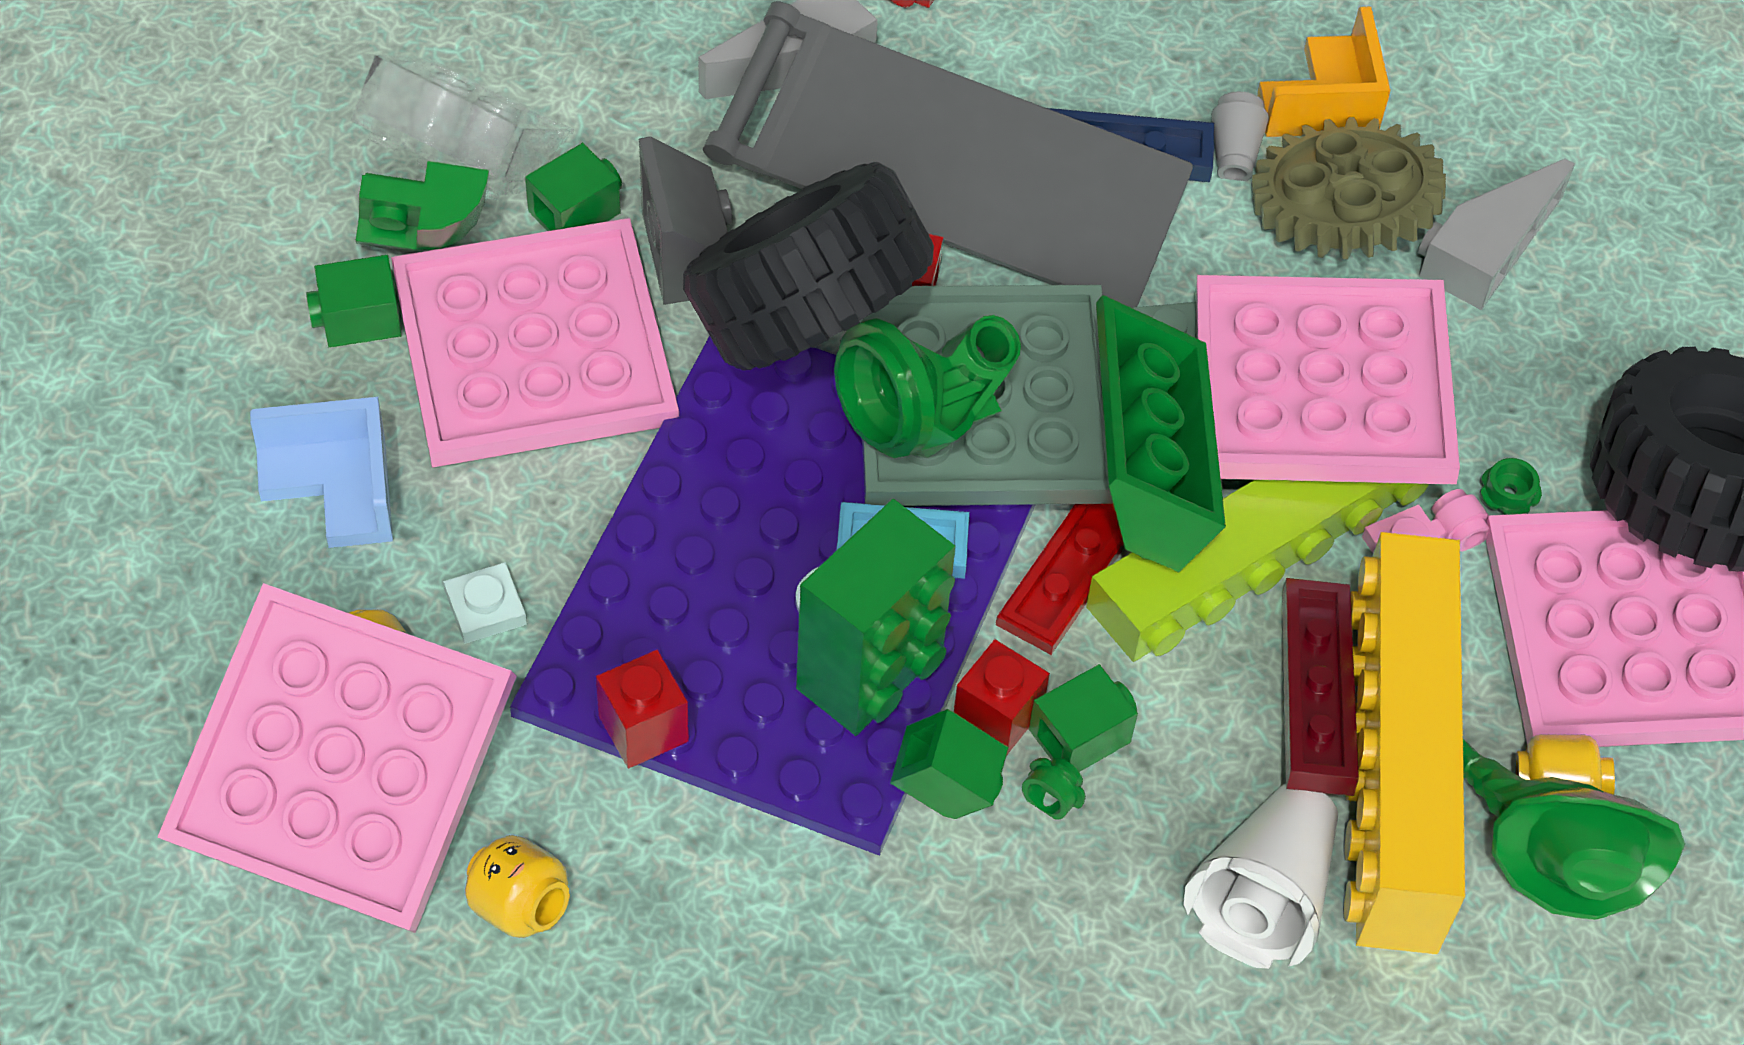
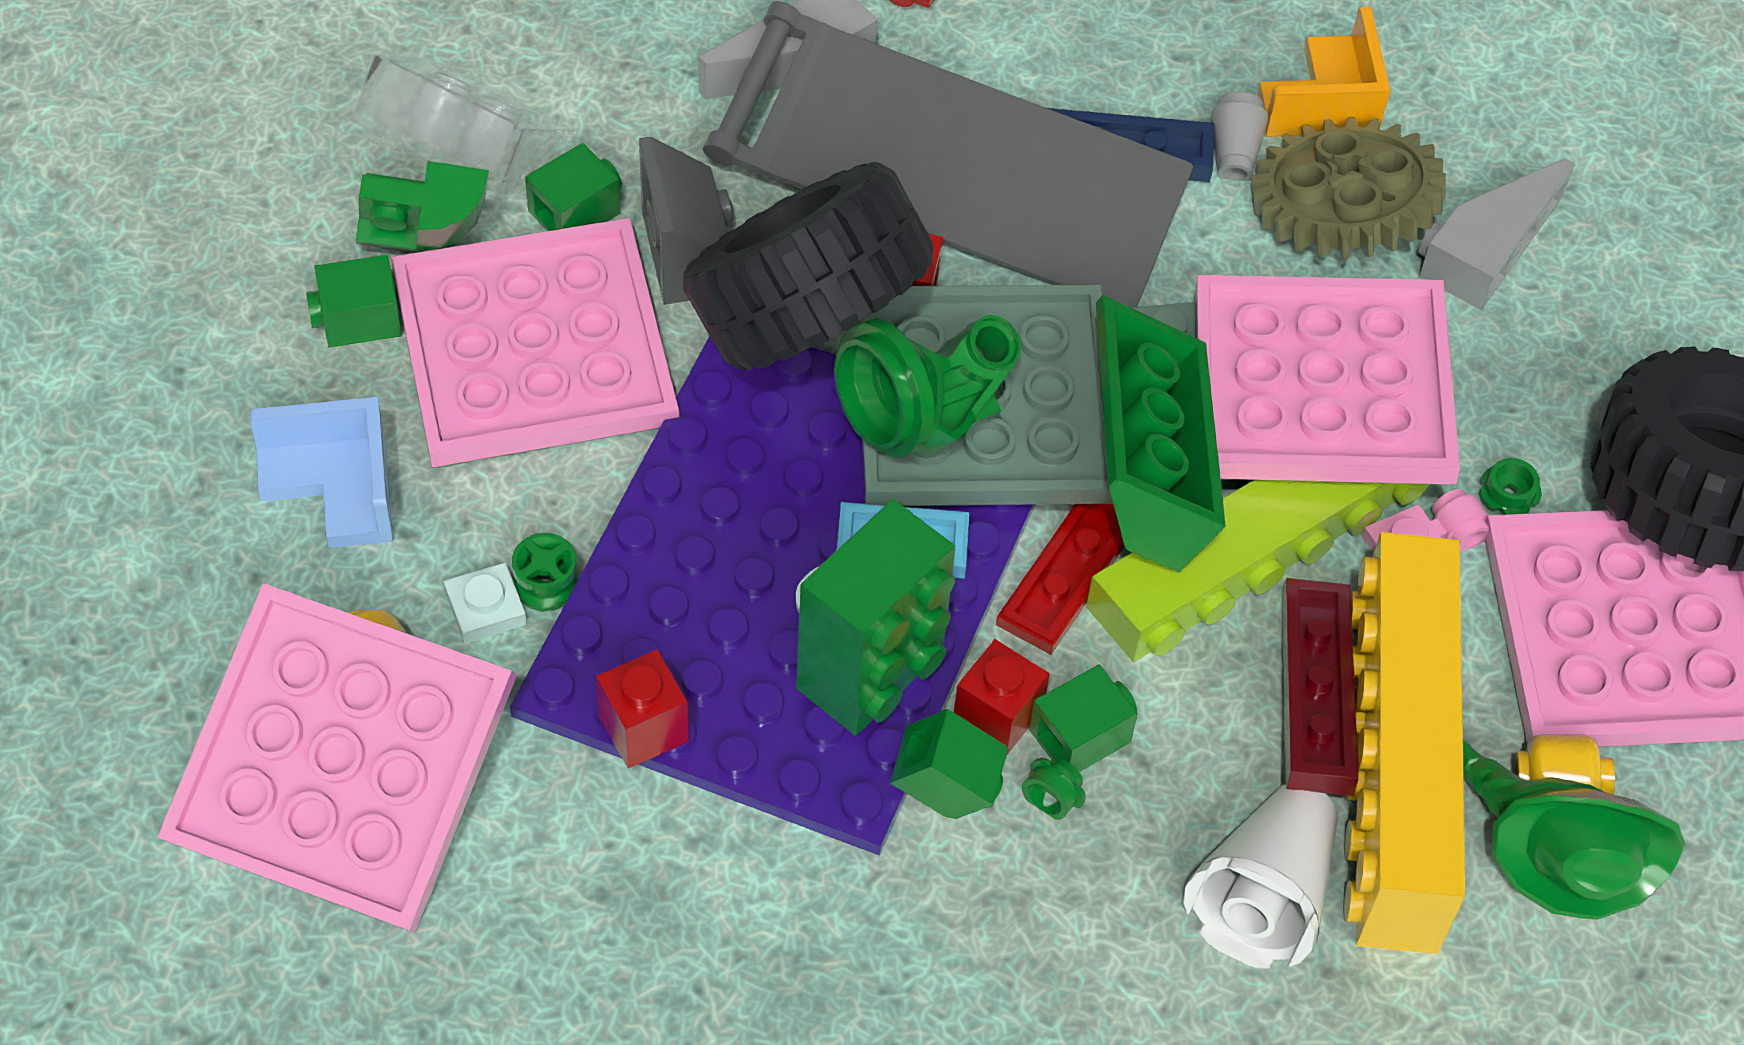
yellow head [465,835,570,938] -> none
none -> green wheel [512,533,578,612]

